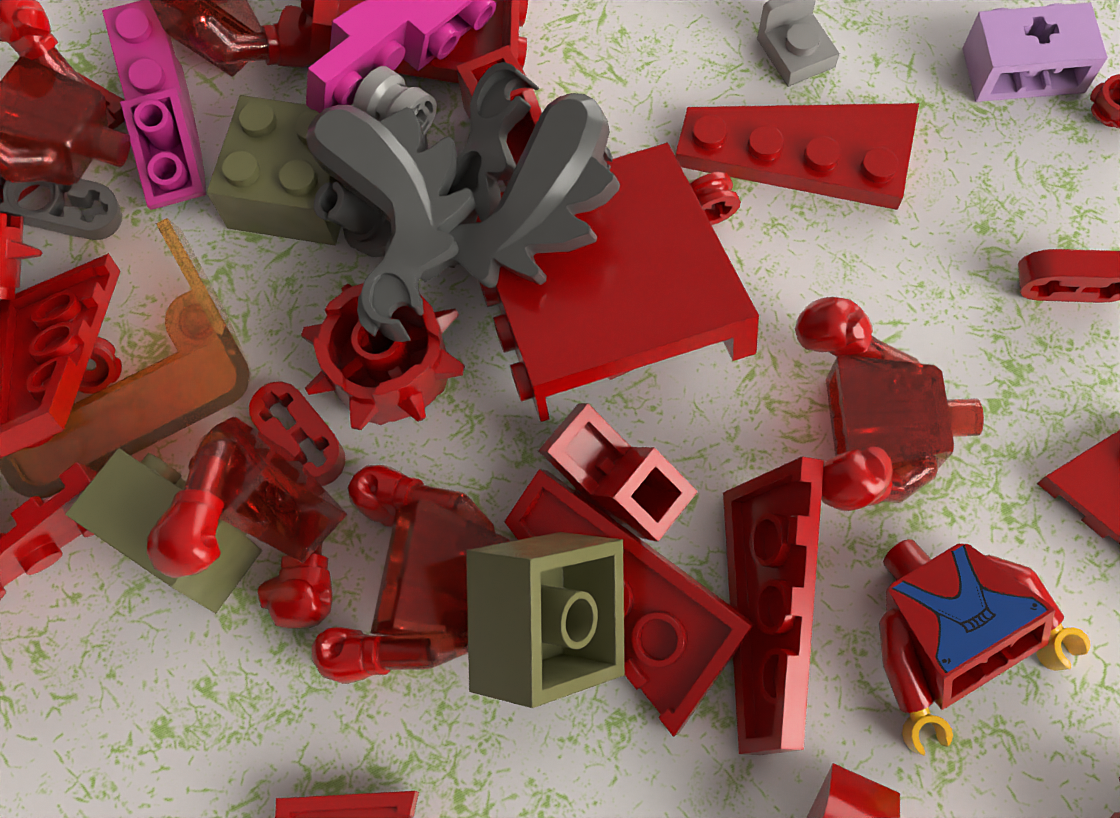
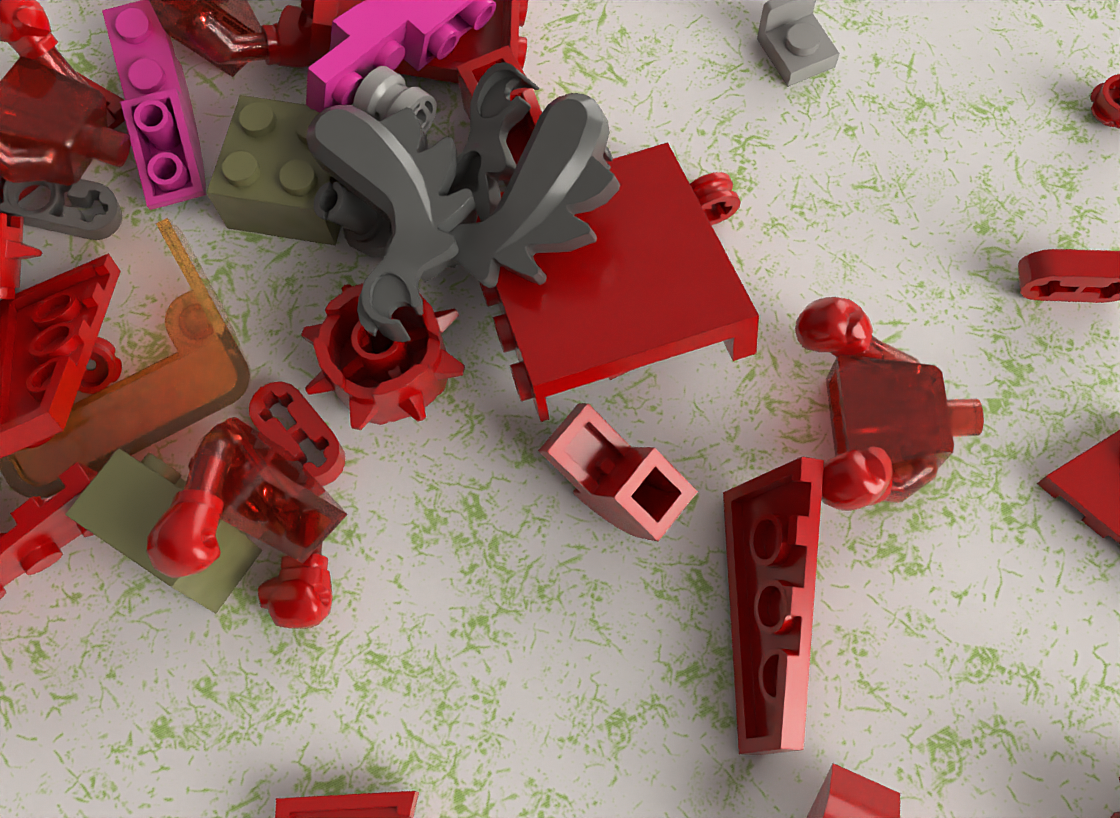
clear red torso [311,465,511,684] -> none
olive brick [467,532,625,708] -> none
red wing [504,469,755,737] -> none
red wing [675,103,919,210] -> none
red torso [879,539,1090,756] -> none
lavender brick [962,2,1108,102] -> none

